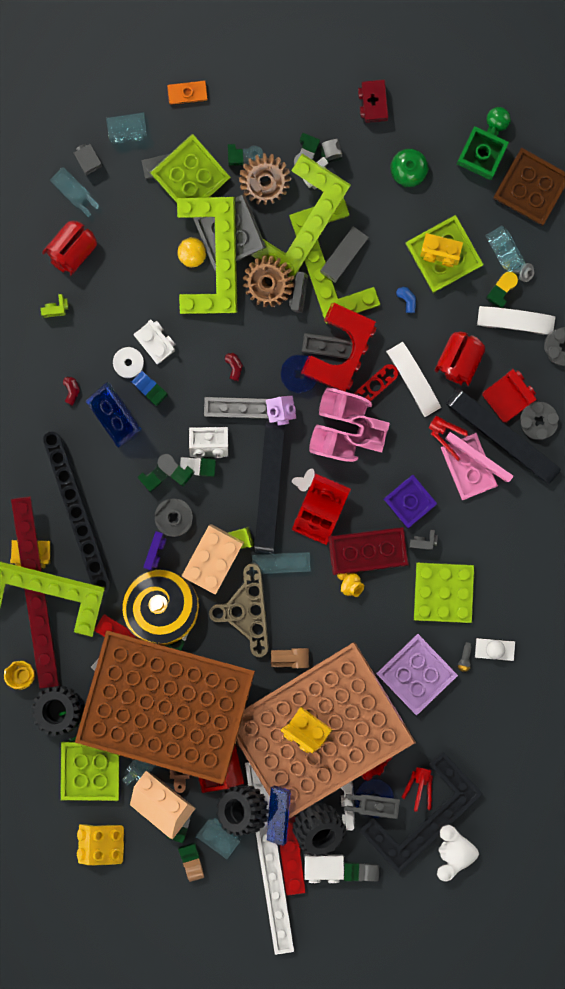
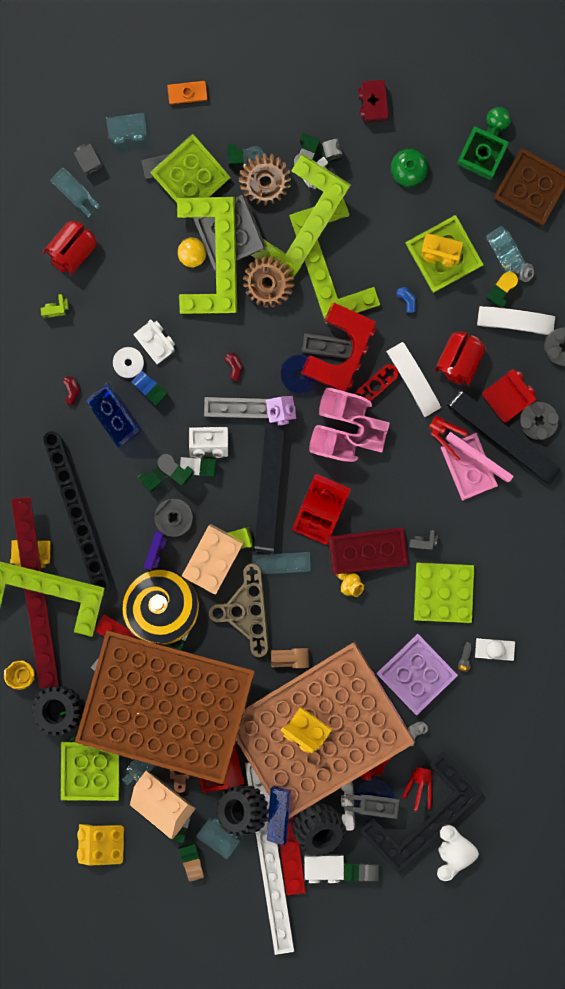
dark grey plate [289,272,308,313] -> none
white sticker [292,469,315,491] -> none
dark grey tile [320,226,369,283] -> none
dark purple plate [383,475,437,528] -> none
none -> light grey arm [408,722,428,746]

